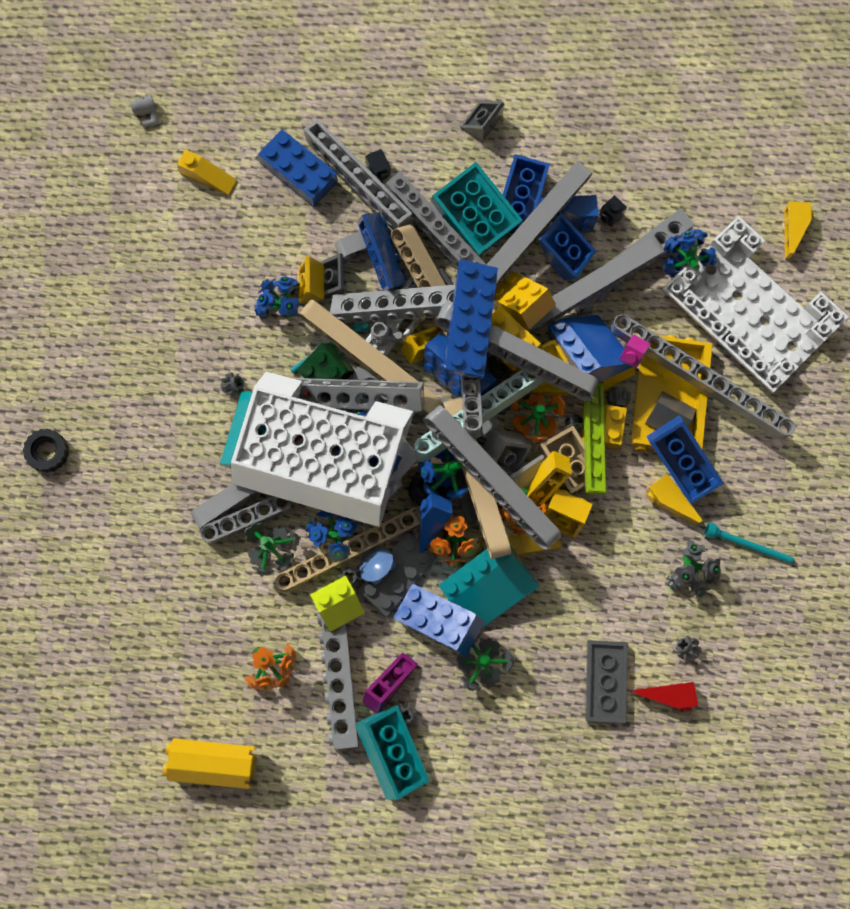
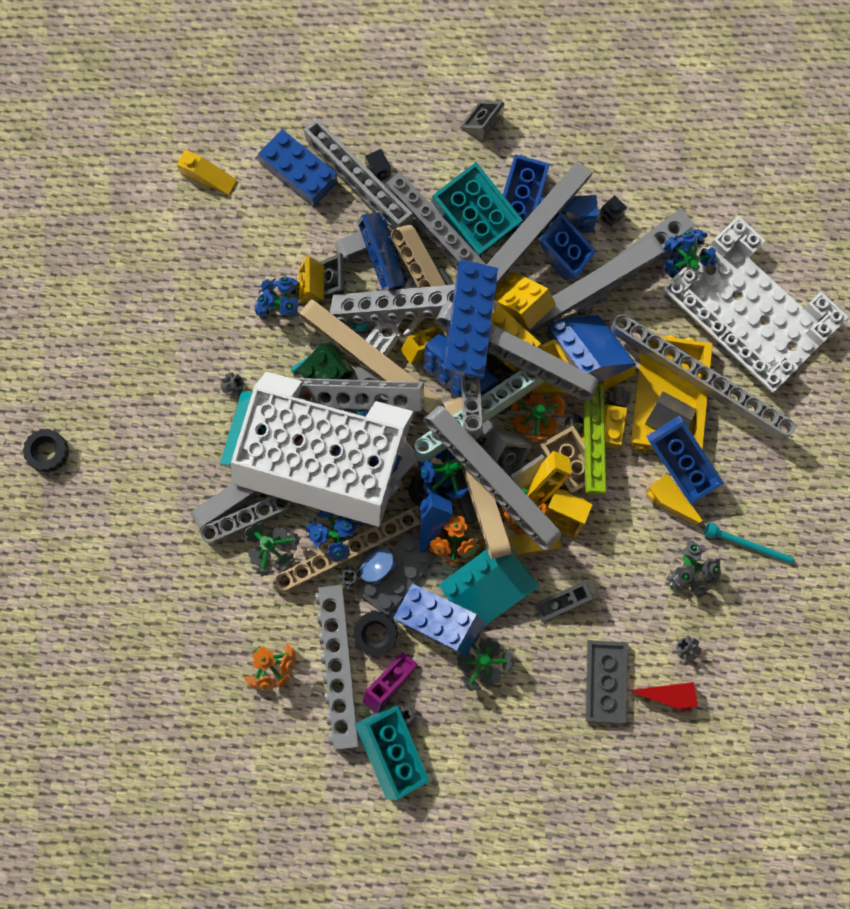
light grey piece [130,94,159,129] -> none
yellow brick [163,738,257,789] -> none
neon yellow slope [310,576,365,632] -> none
light grey piece [371,322,403,346] -> none
dark pink brick [619,335,651,368] -> none
yellow slope [784,201,814,260] -> none
none -> black tyre [353,611,398,656]
none -> dark grey slope [534,579,600,622]

